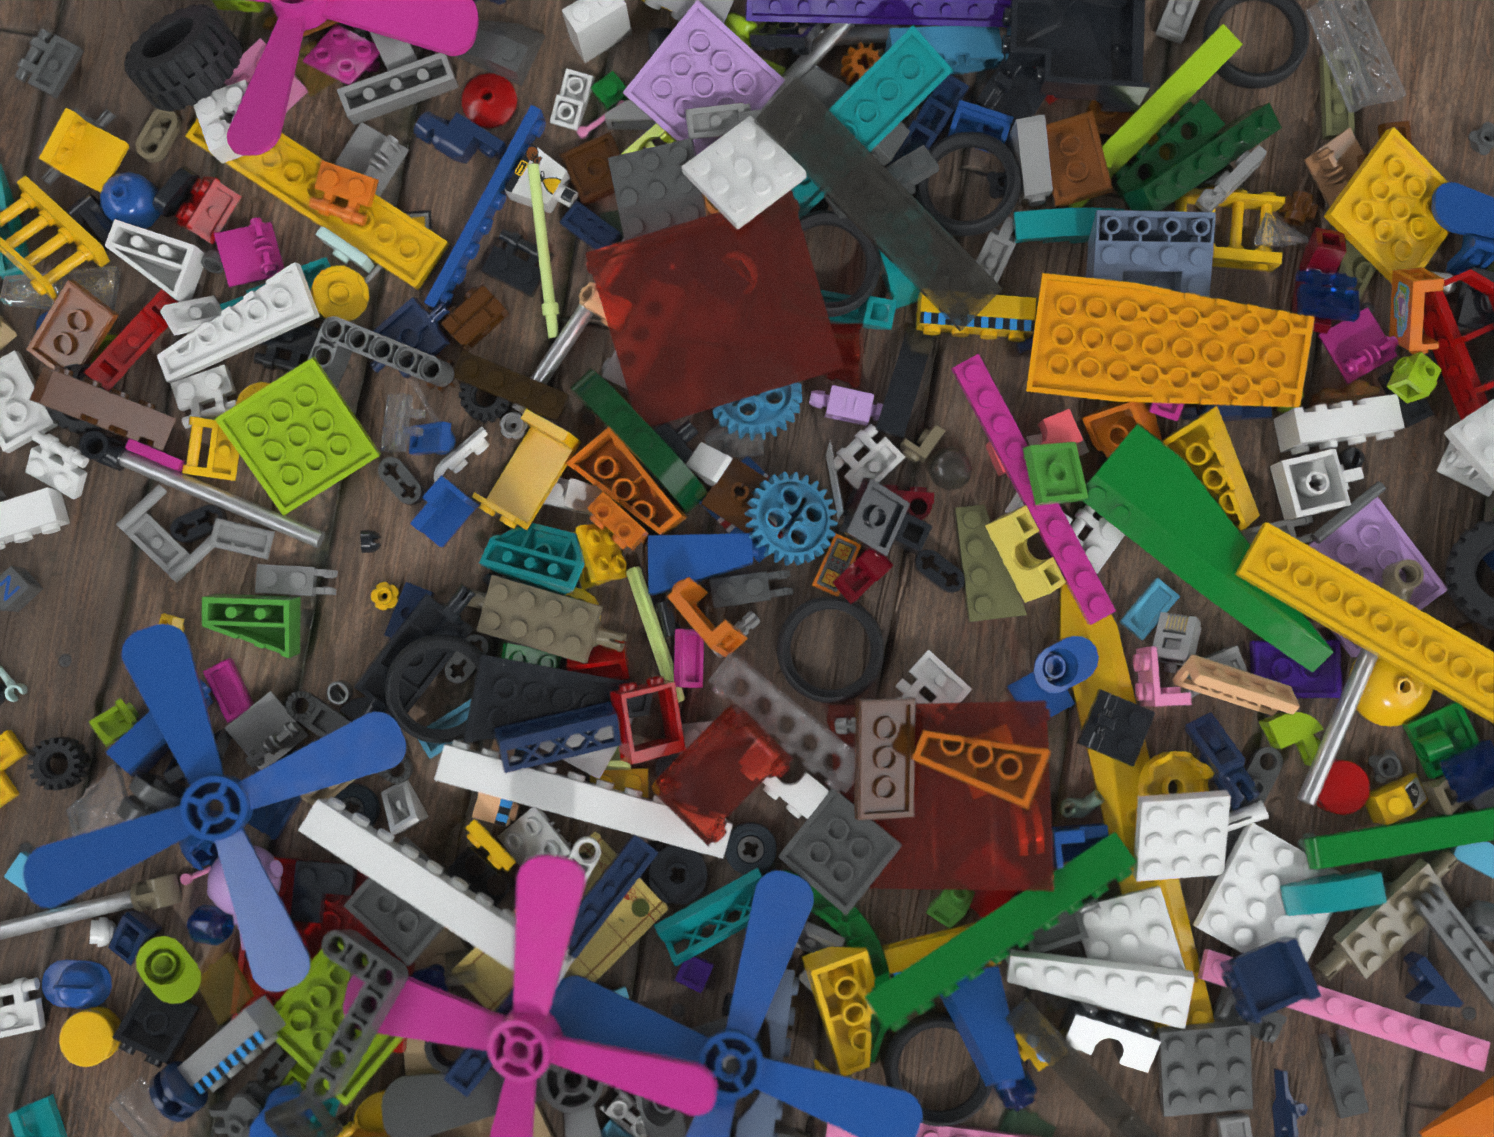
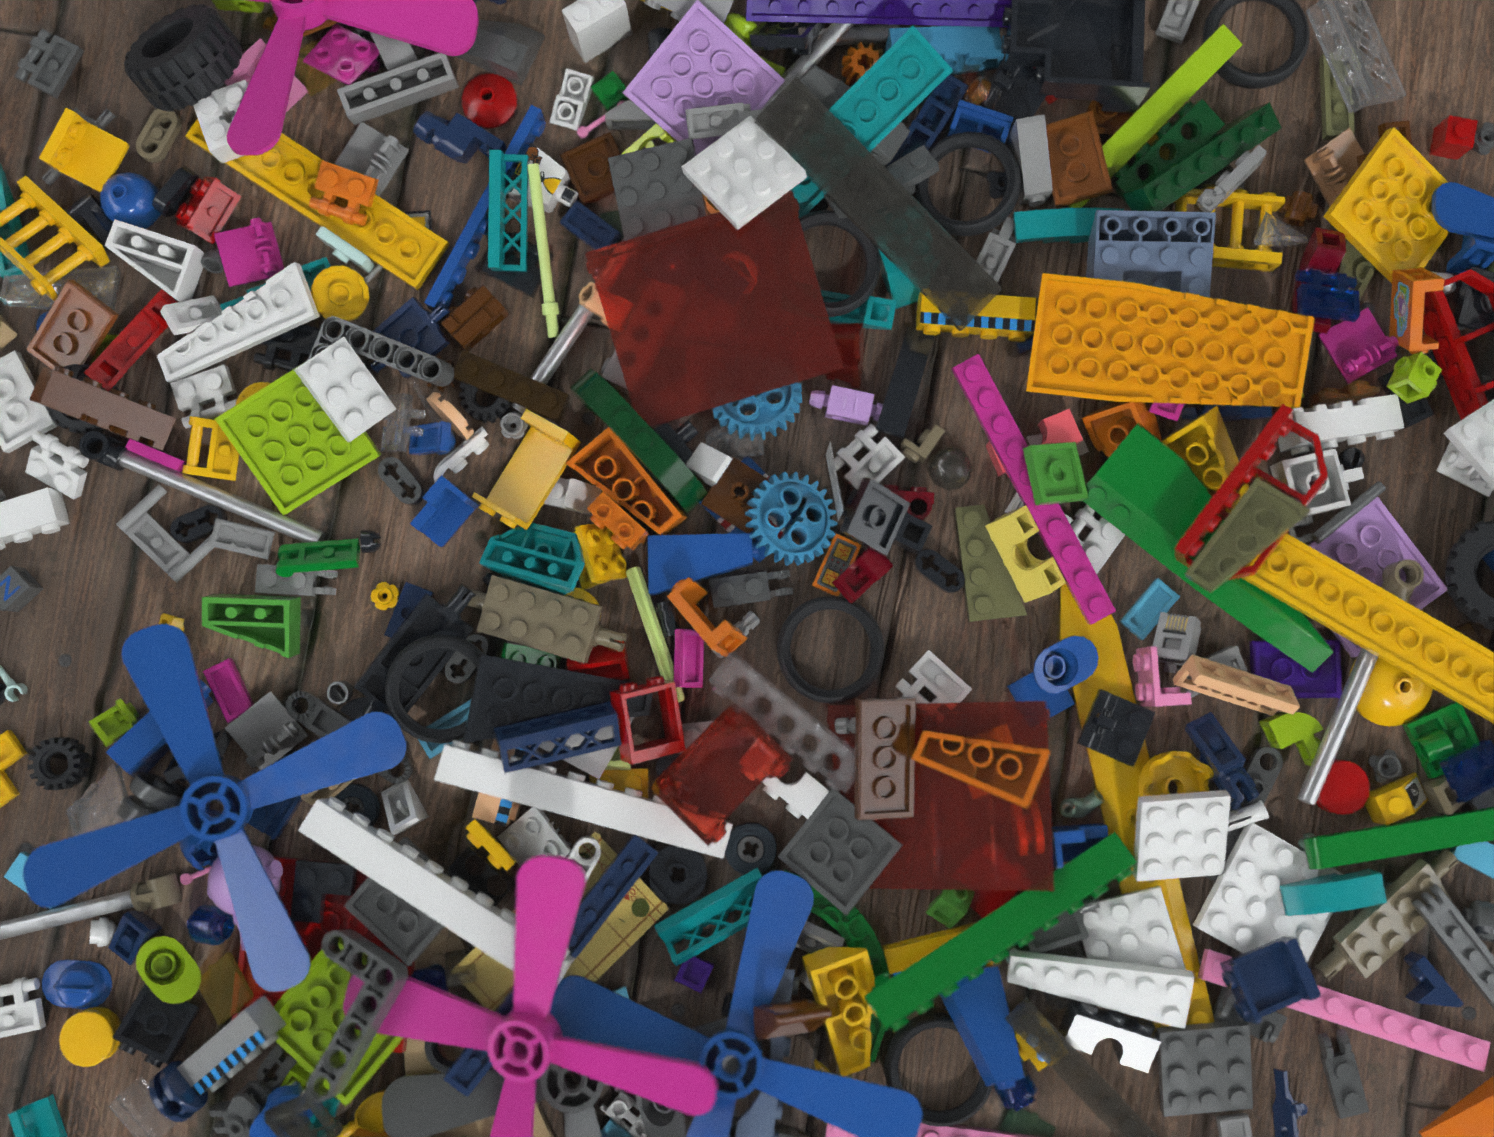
none -> green plate [276,538,361,577]
none -> white plate [294,337,396,443]
none -> light nougat tile [426,392,474,441]
none -> teal fence [488,150,529,272]
none -> reddish brown tile [753,999,831,1040]
none -> clear orange tile [965,76,991,105]
none -> red plate [1174,404,1328,580]
none -> olive wing [1185,477,1311,593]
none -> red brick [1429,115,1478,160]

